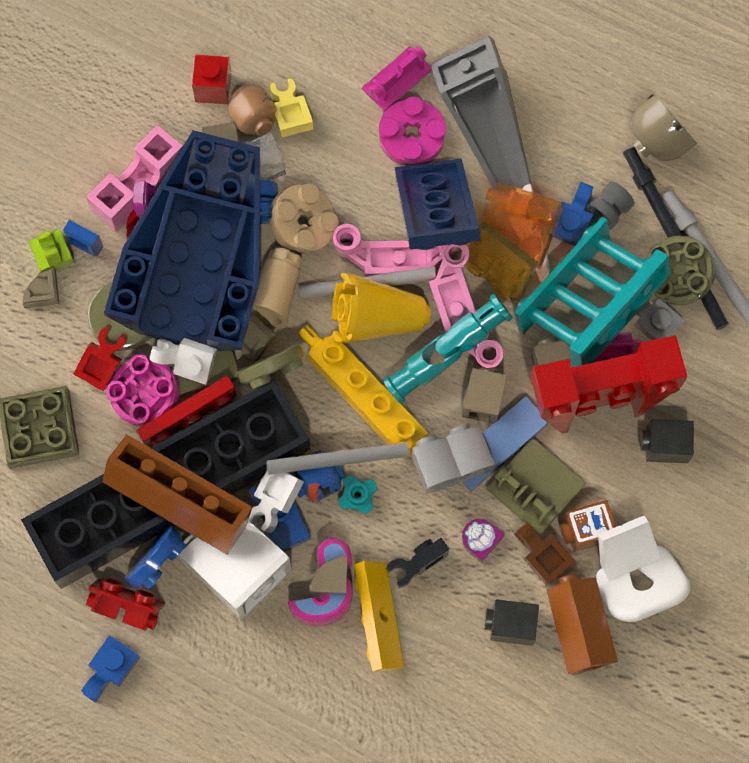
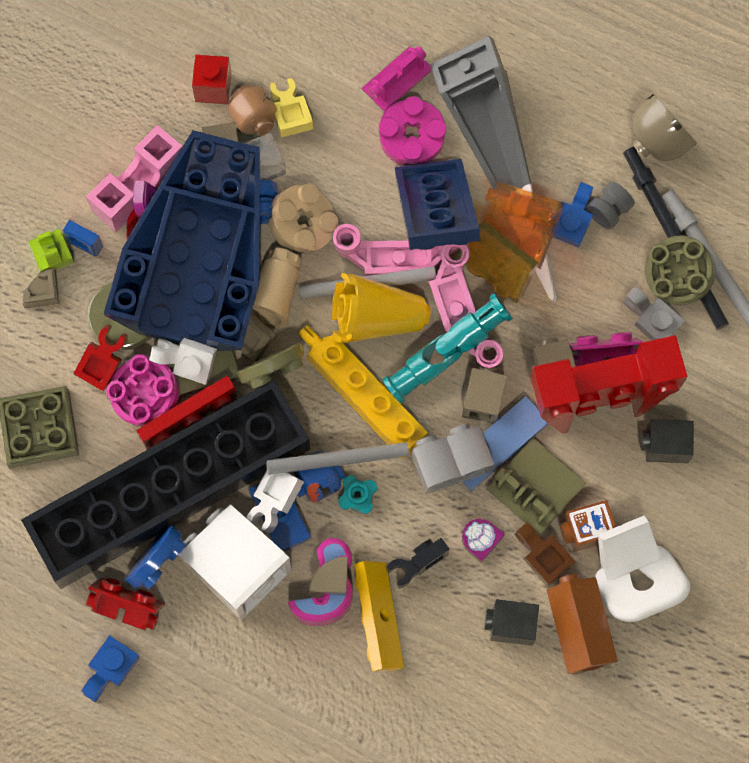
dark orange brick [103,434,253,555] -> none
teal fence [514,217,670,367] -> none

